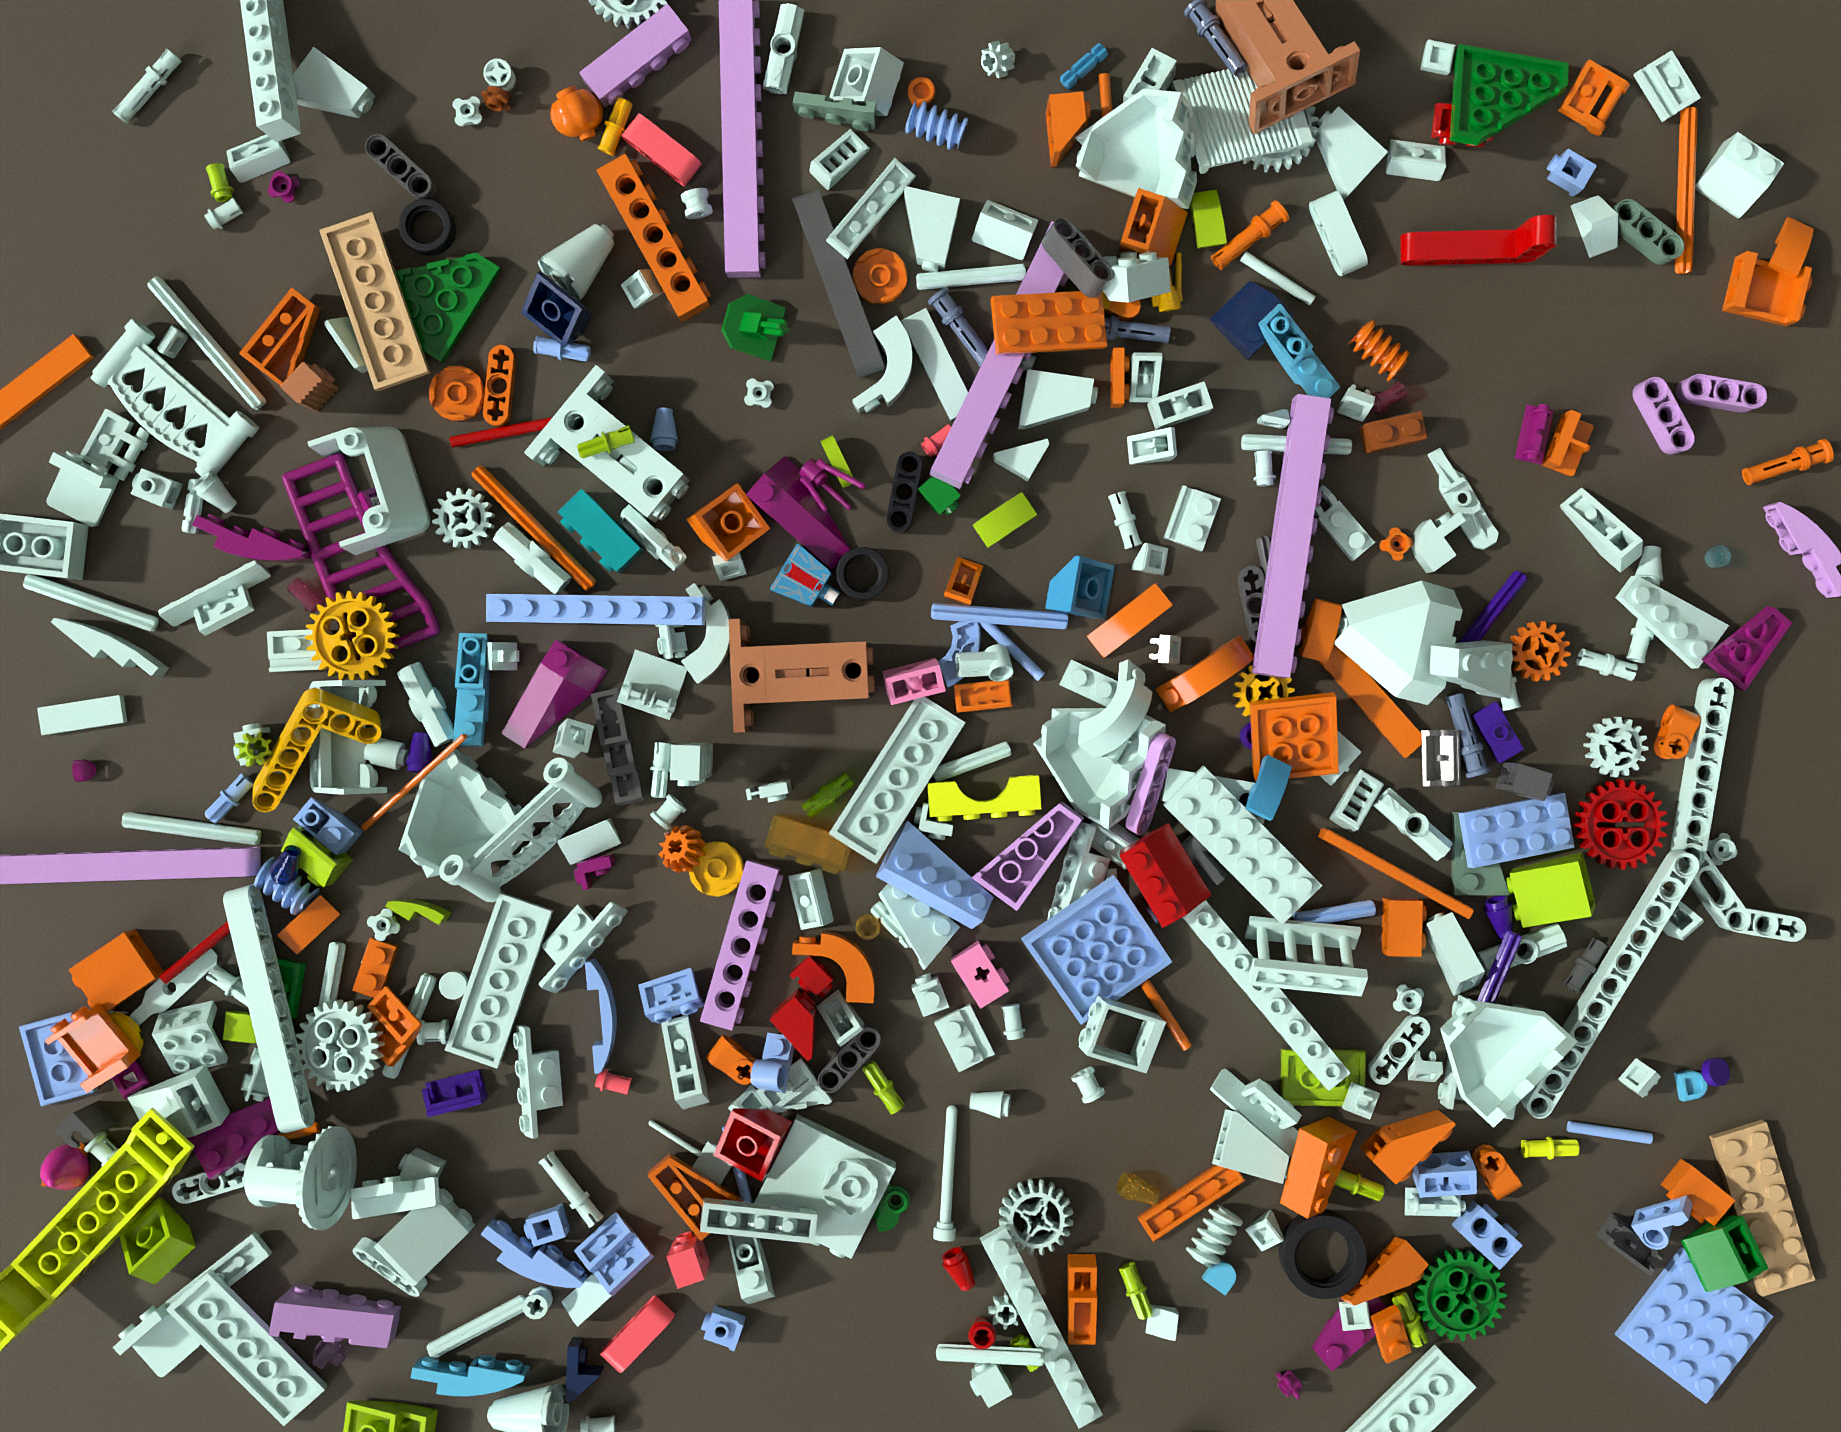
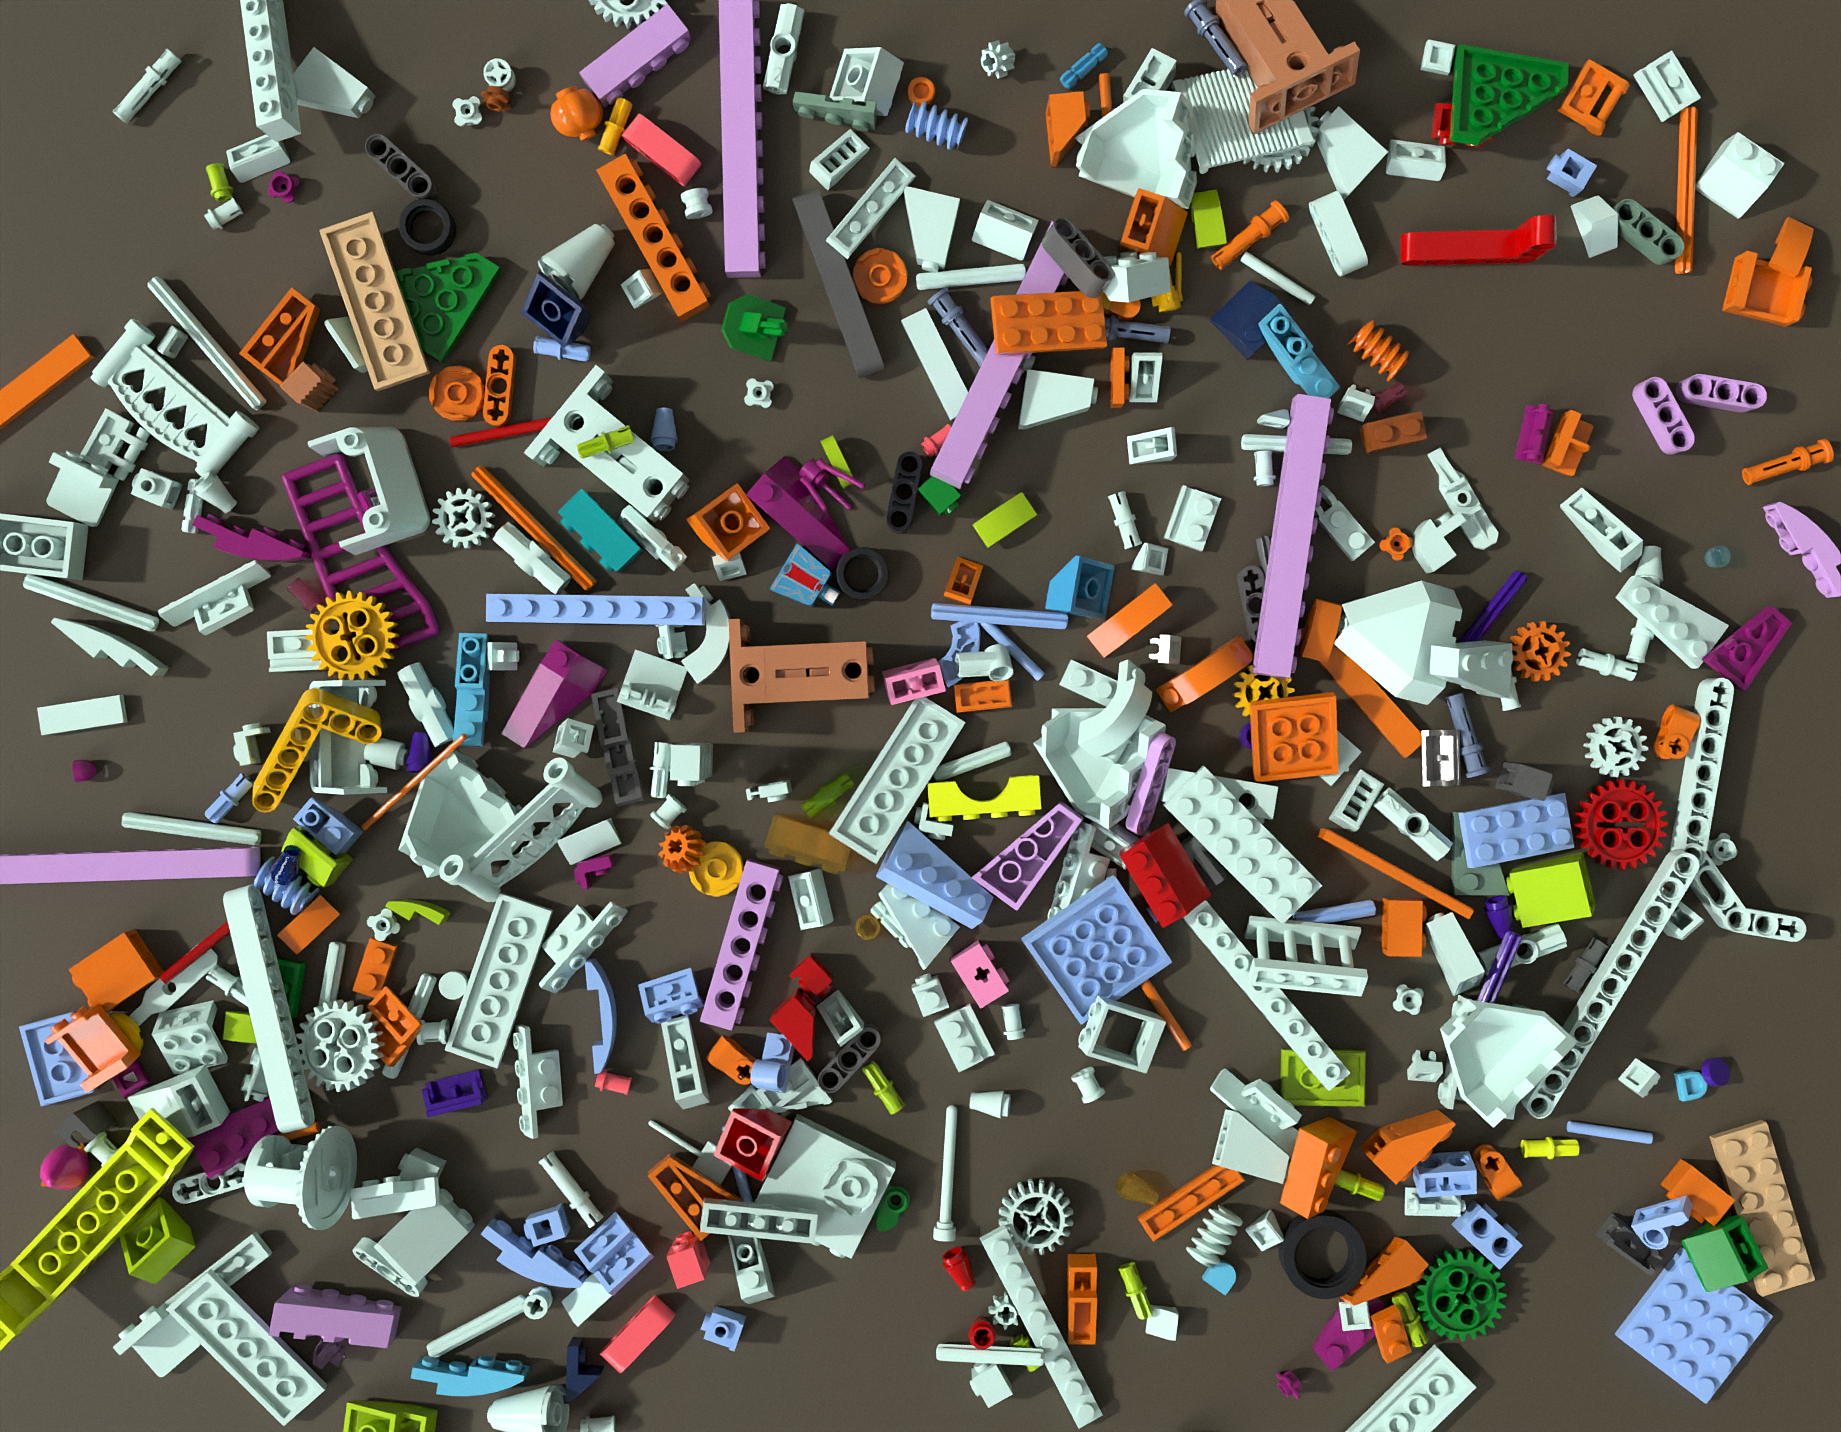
lime gear [234,732,273,767] -> none
orange arch [792,930,875,1003] -> none
light aqua arch [852,316,912,413] -> none
light aqua slope [993,439,1049,481] -> none
light aqua brick [1147,382,1213,430] -> none
dark azure slope [1245,755,1292,821] -> none
light aqua tile [1342,1082,1380,1119] -> none
light aqua beam [1367,1015,1430,1085] -> none
dark purple plate [1470,701,1524,763] -> none

